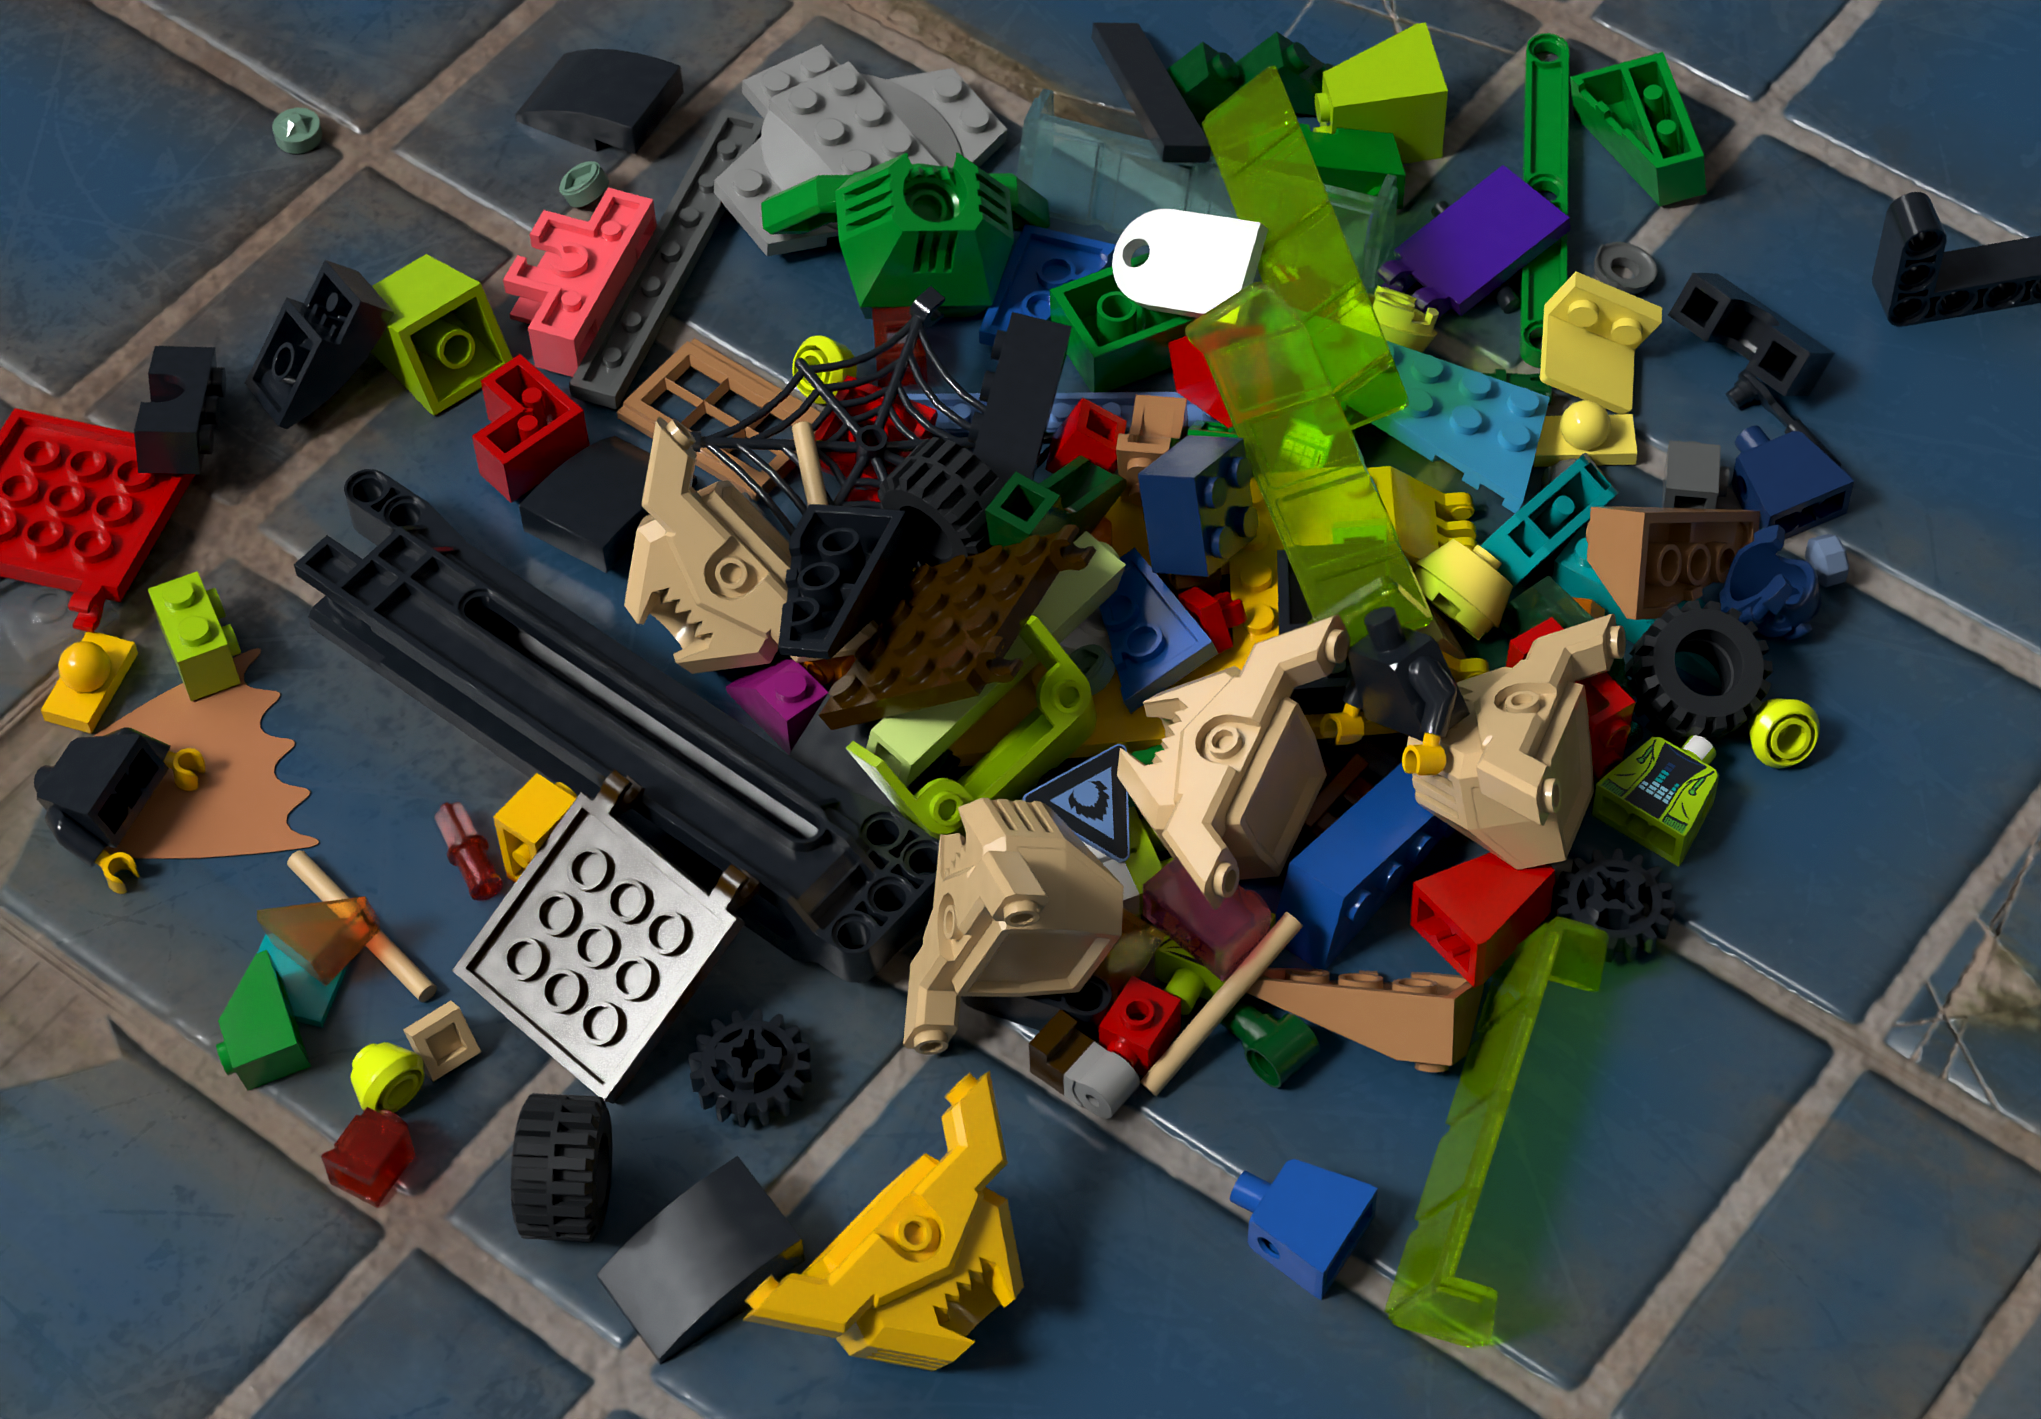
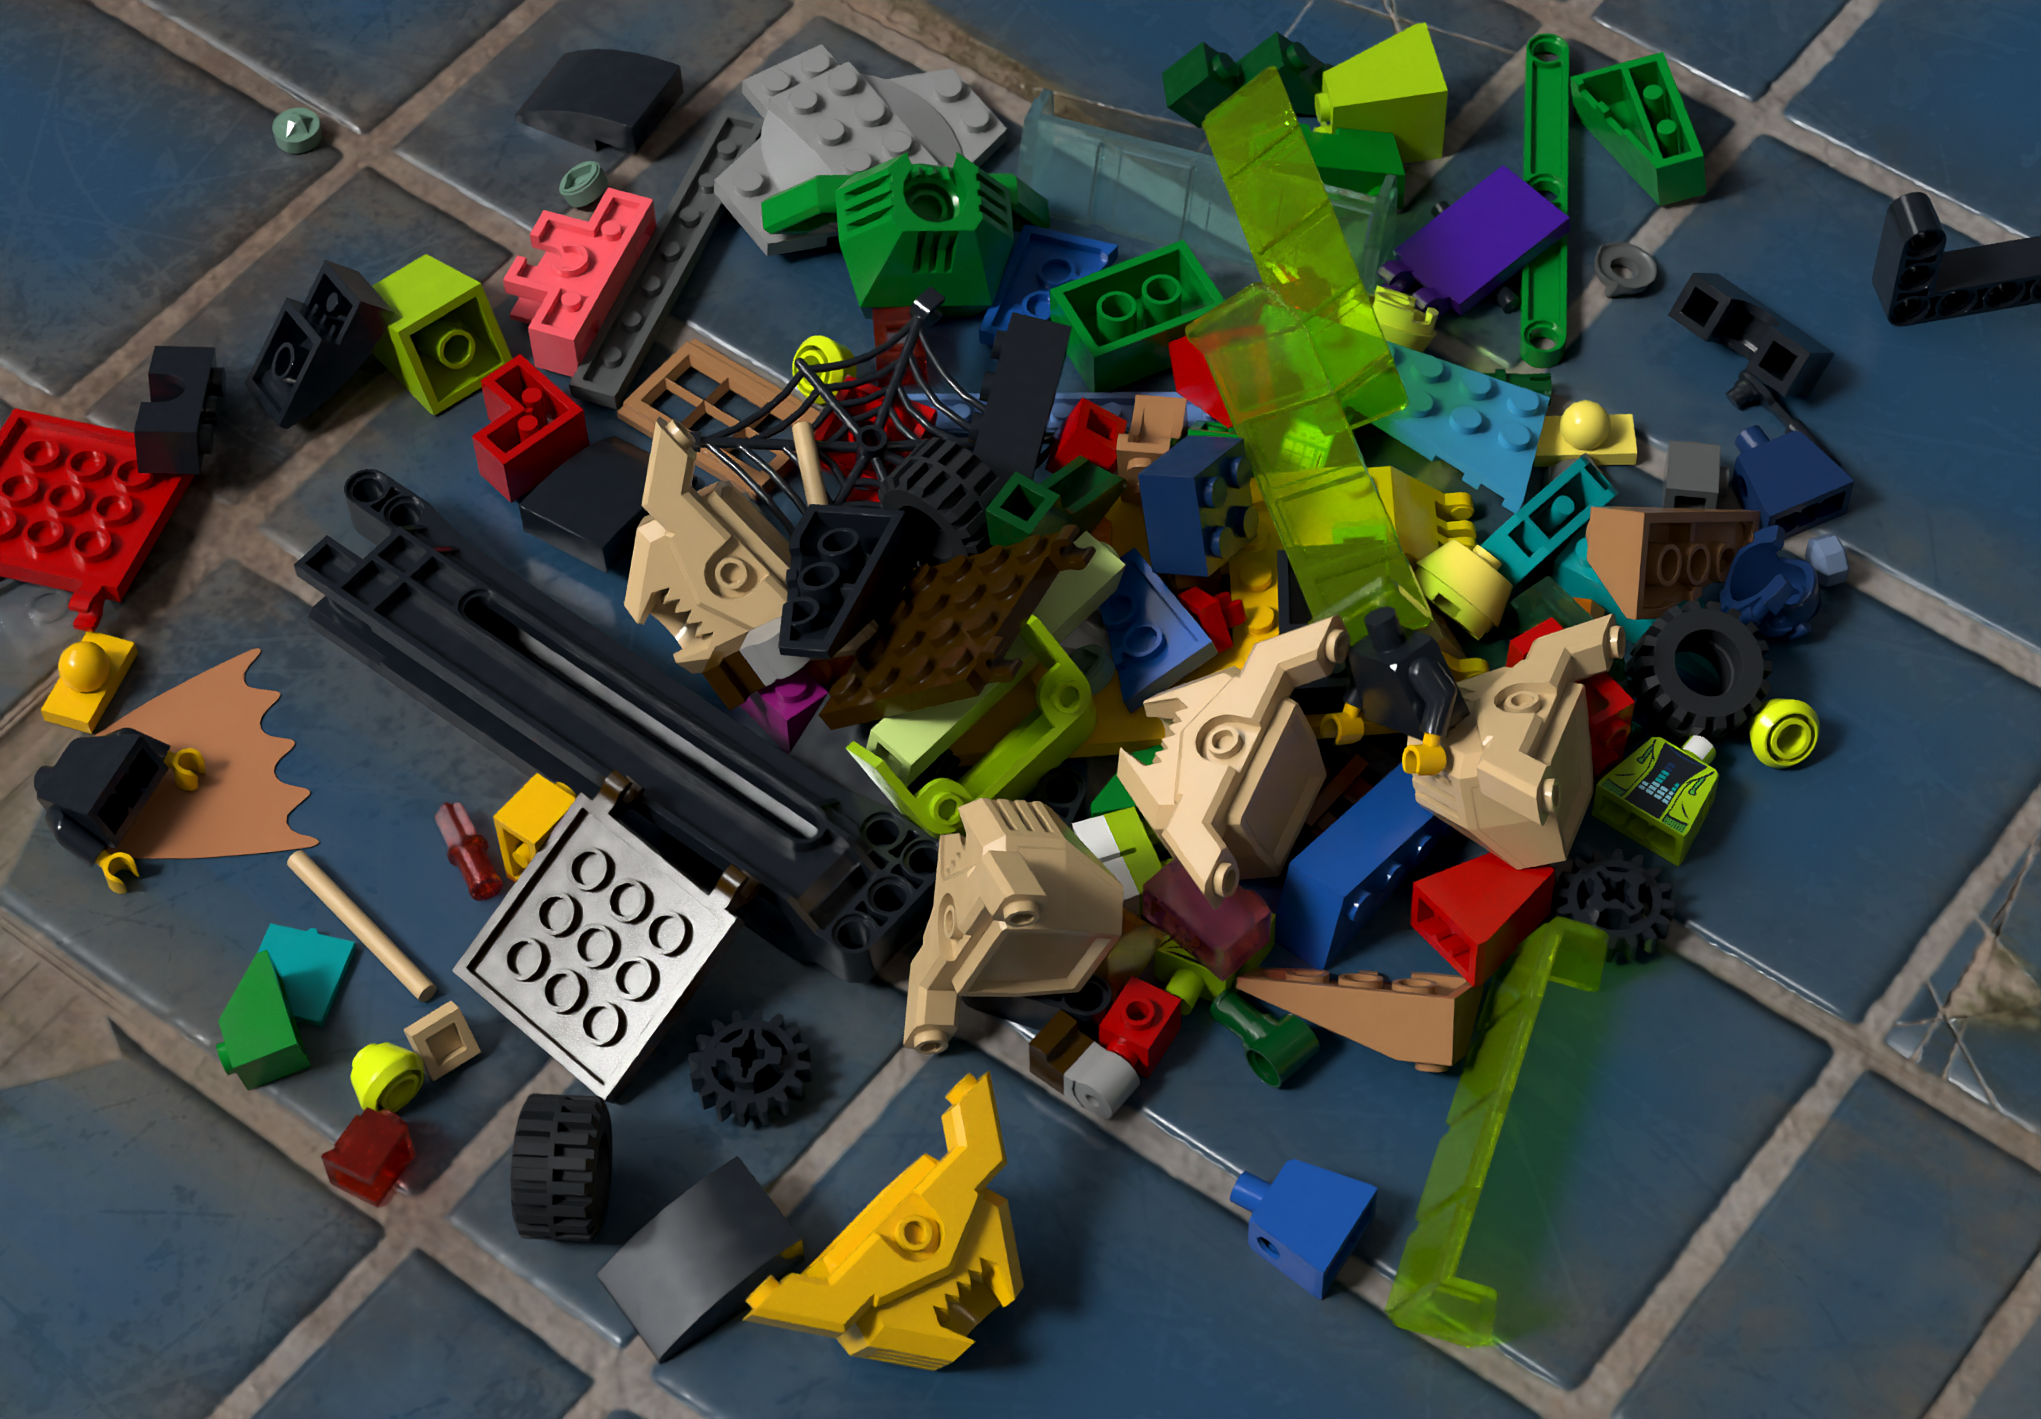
lime brick [148,571,241,701] -> none
clear orange slope [257,896,380,986] -> none
black piece [1022,744,1130,863] -> none
black tile [1091,22,1212,163] -> none
white tile [1112,209,1268,323] -> none
tan bar [1140,912,1303,1096] -> none
light yellow bracket [1540,271,1662,414] -> none
none -> leg [702,617,811,710]

